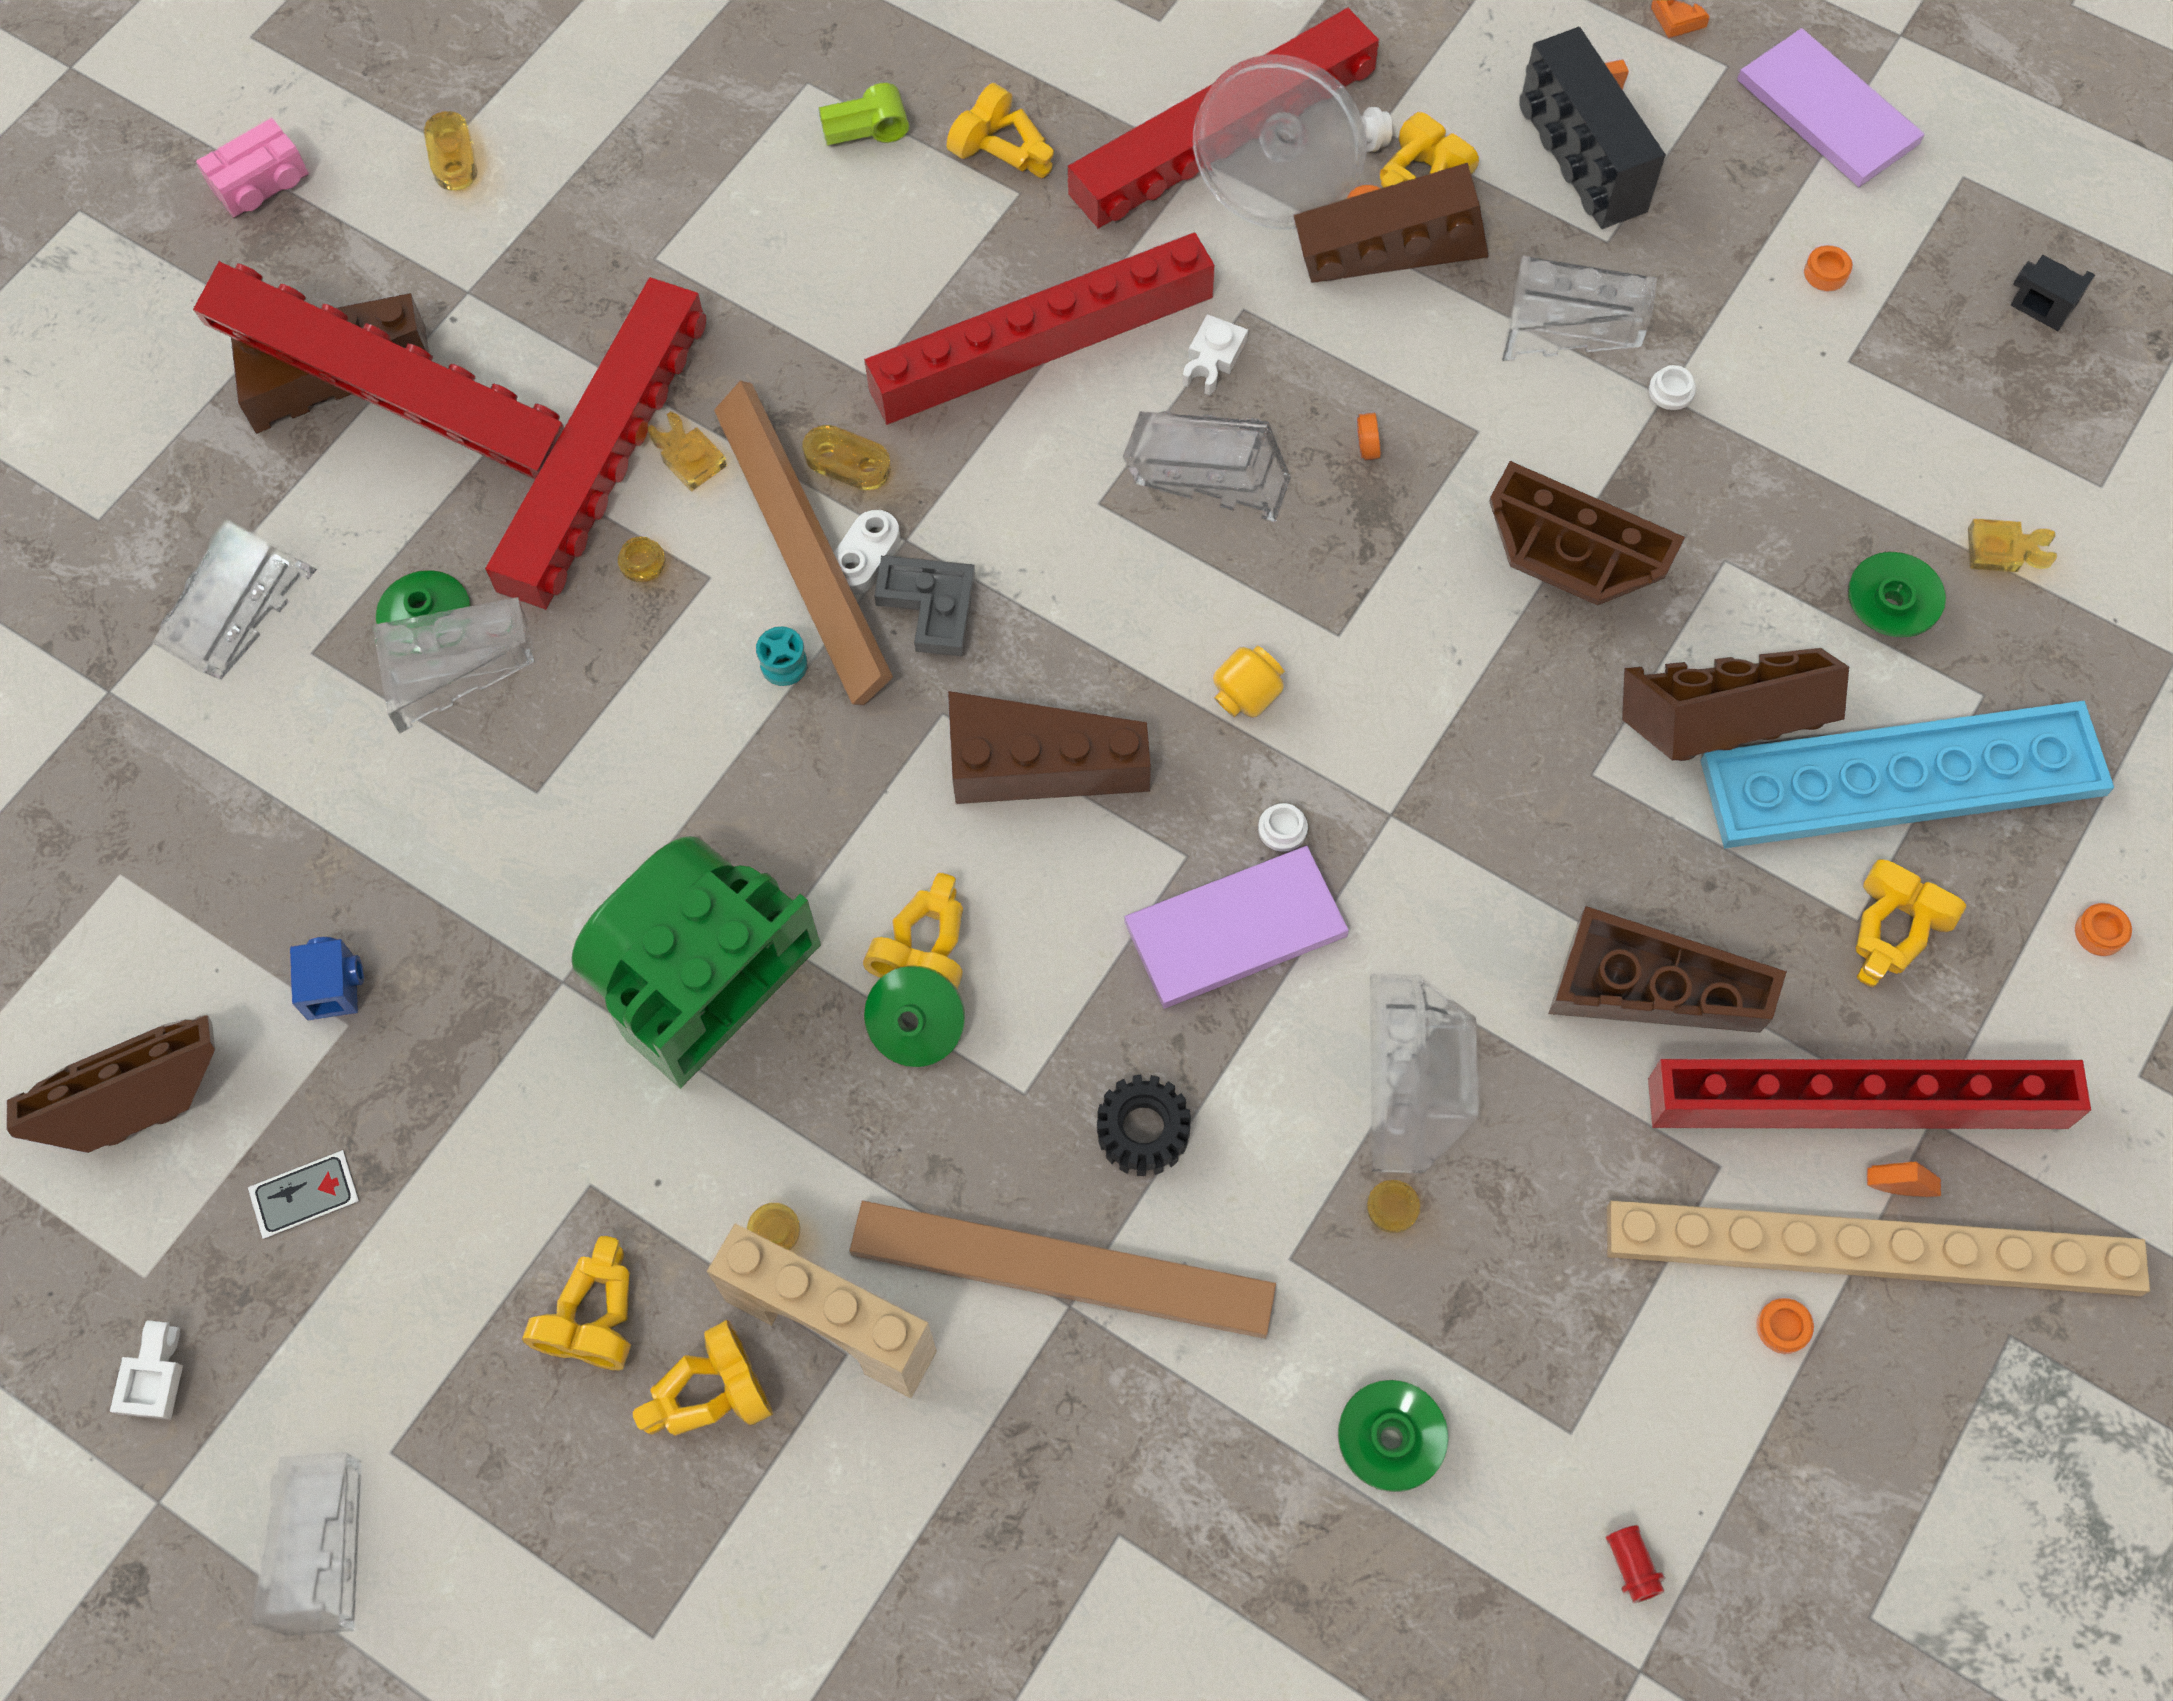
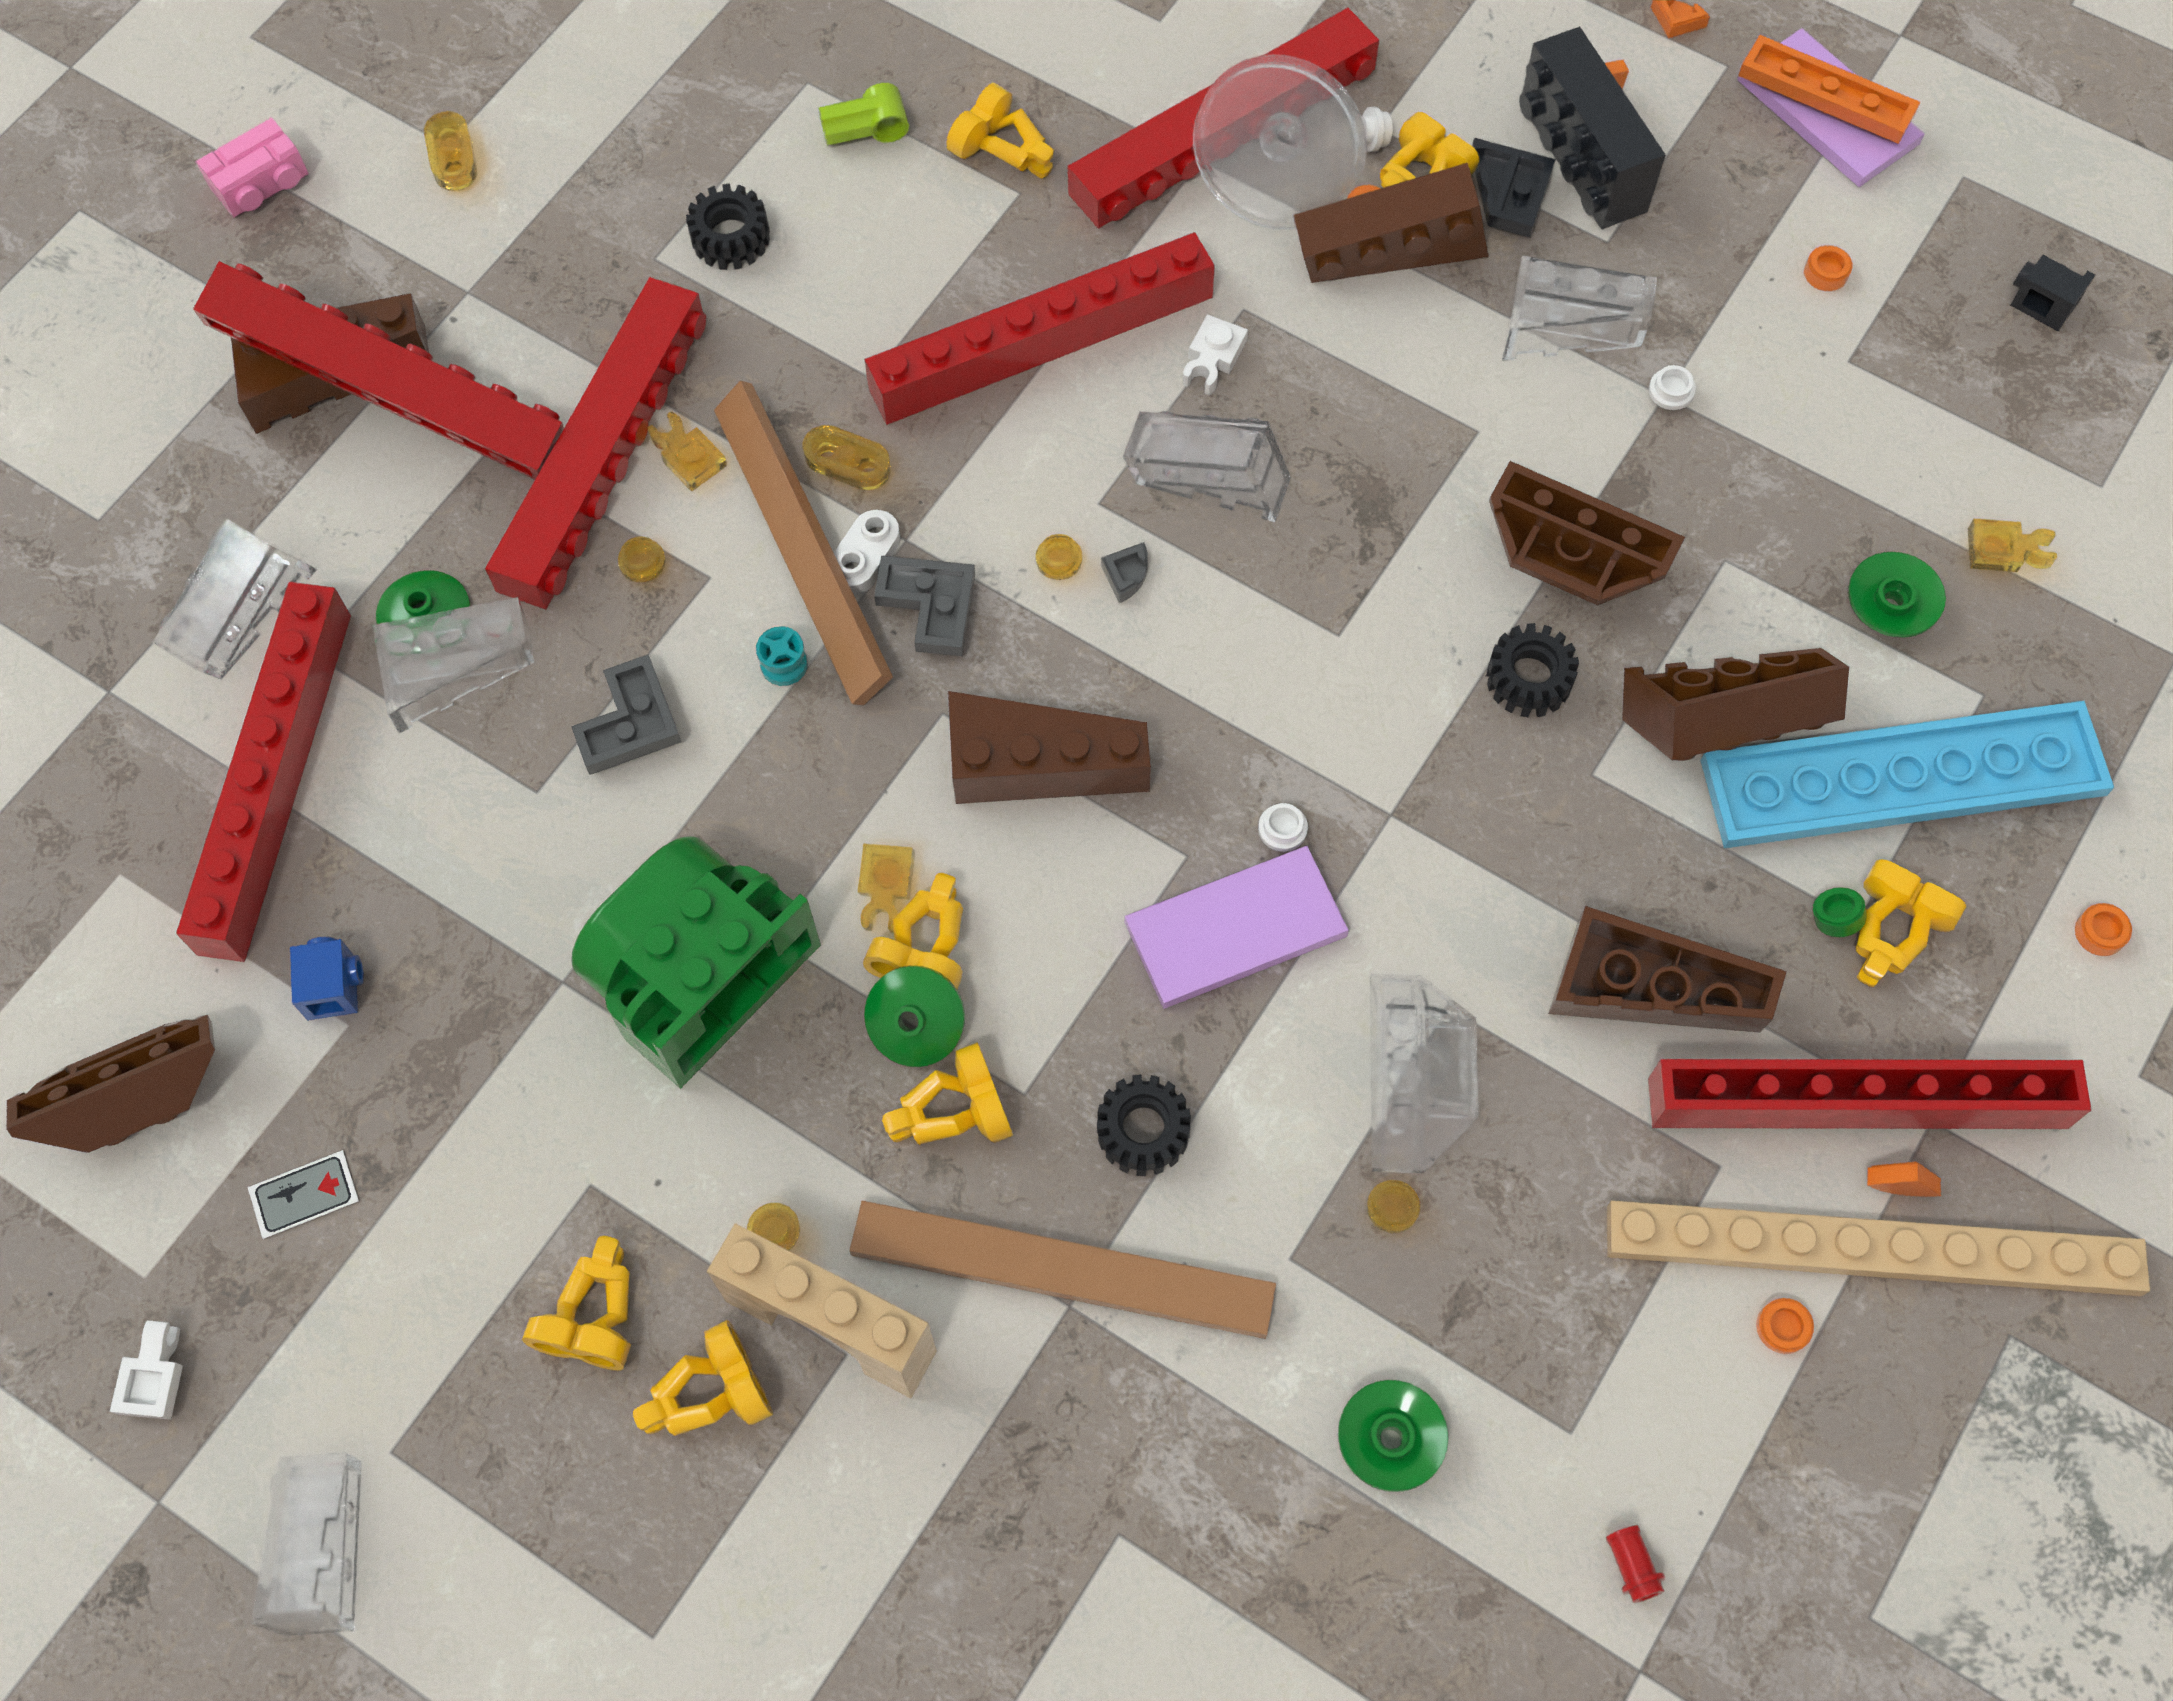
yellow head [1213,645,1285,718] -> none
orange tile [1357,412,1380,461] -> none
none -> red brick [176,582,351,962]
none -> dark grey plate [571,654,681,775]
none -> black tyre [686,184,770,270]
none -> clear yellow plate [858,843,915,933]
none -> yellow piece [882,1042,1014,1145]
none -> clear yellow plate [1036,534,1082,580]
none -> dark grey tile [1101,542,1148,603]
none -> black wing [1472,137,1556,237]
none -> black tyre [1486,623,1579,718]
none -> orange plate [1738,35,1921,144]
none -> green tile [1813,887,1867,937]

